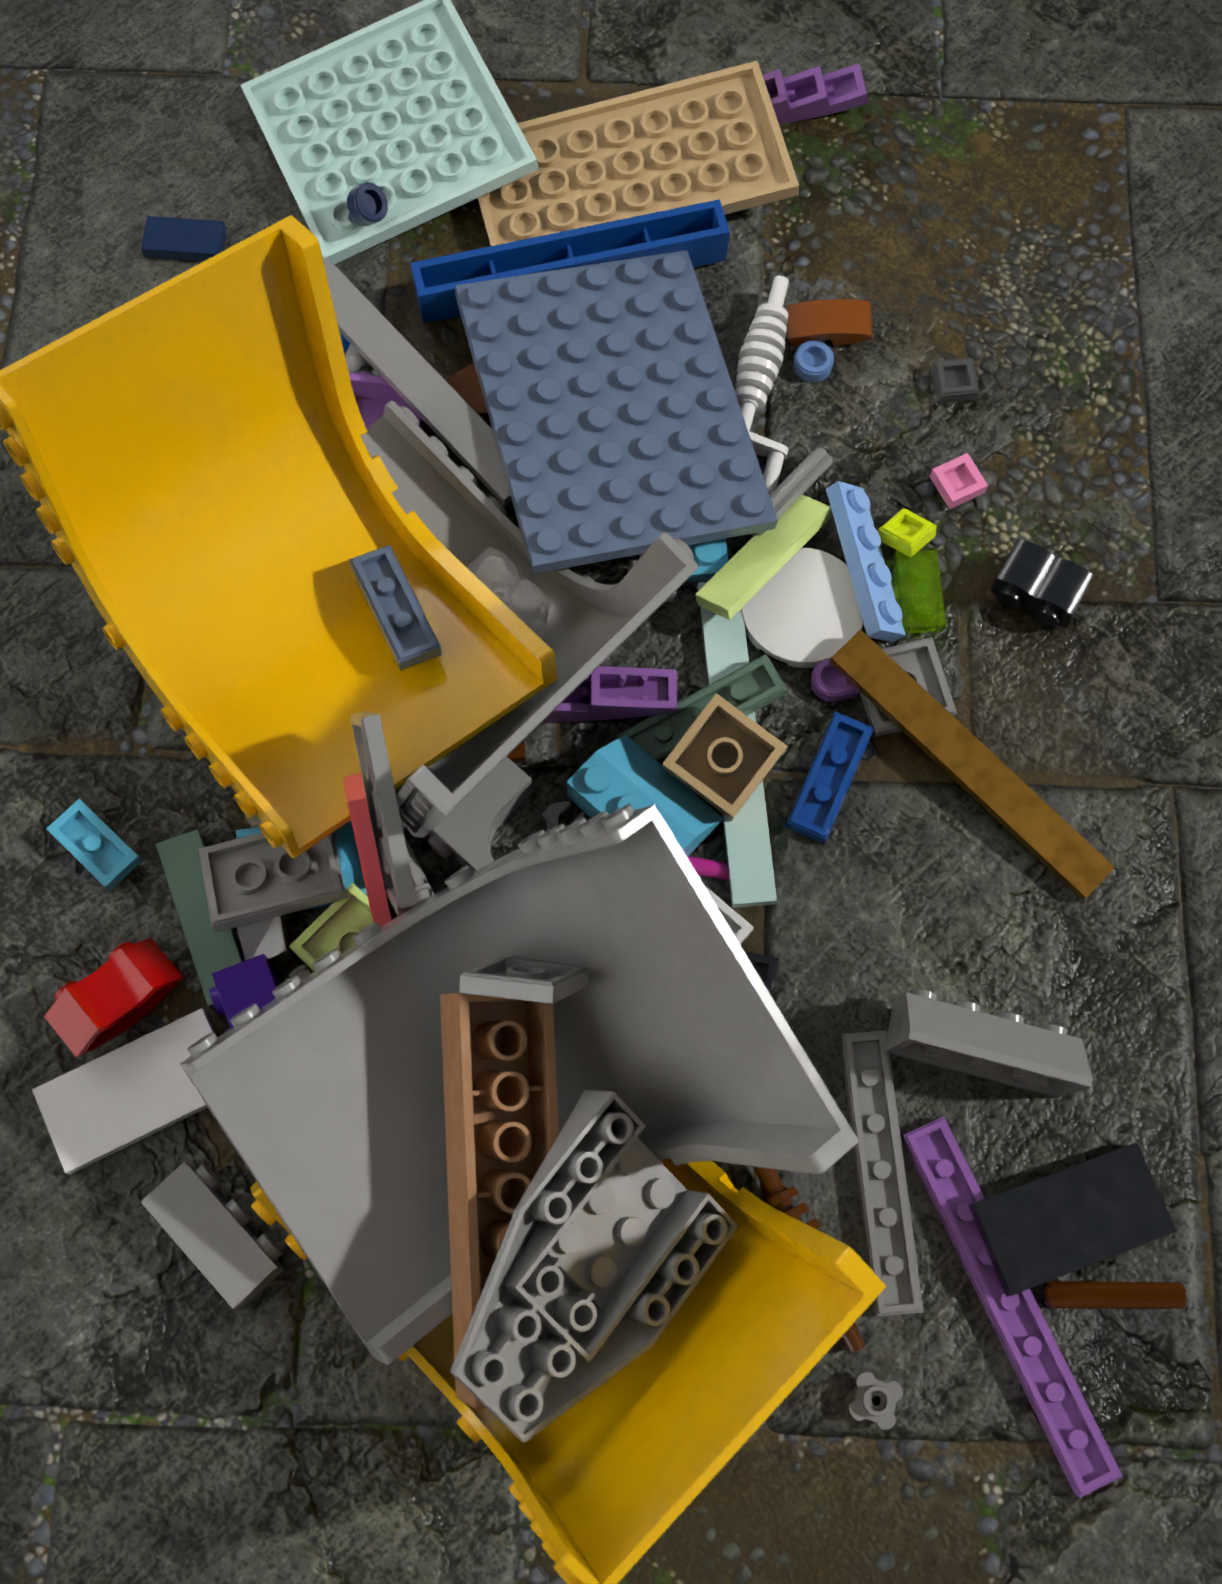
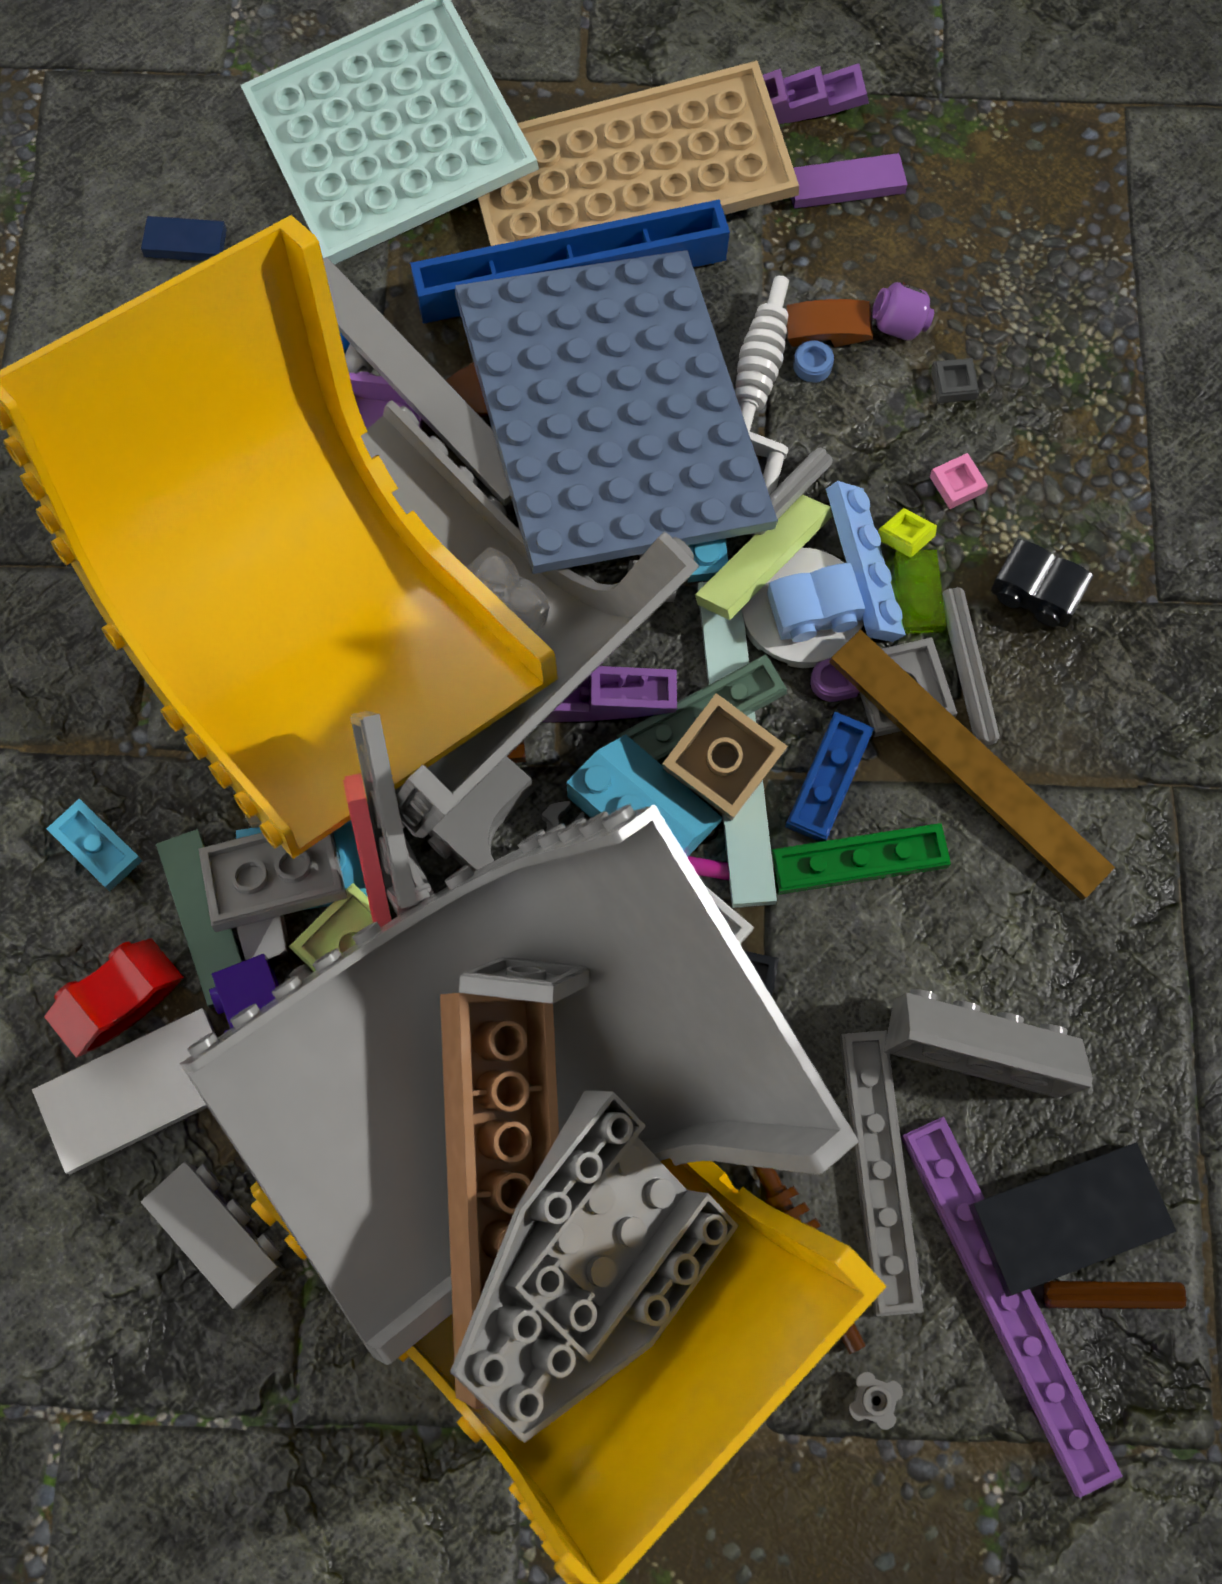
dark blue tile [347,182,388,226] -> none
sand blue tile [349,545,442,671] -> none
none -> light blue brick [767,563,865,642]
none -> green tile [771,823,951,895]
none -> medium lavender tile [791,153,908,209]
none -> medium lavender head [872,282,934,341]
none -> light grey axle [940,587,1000,746]

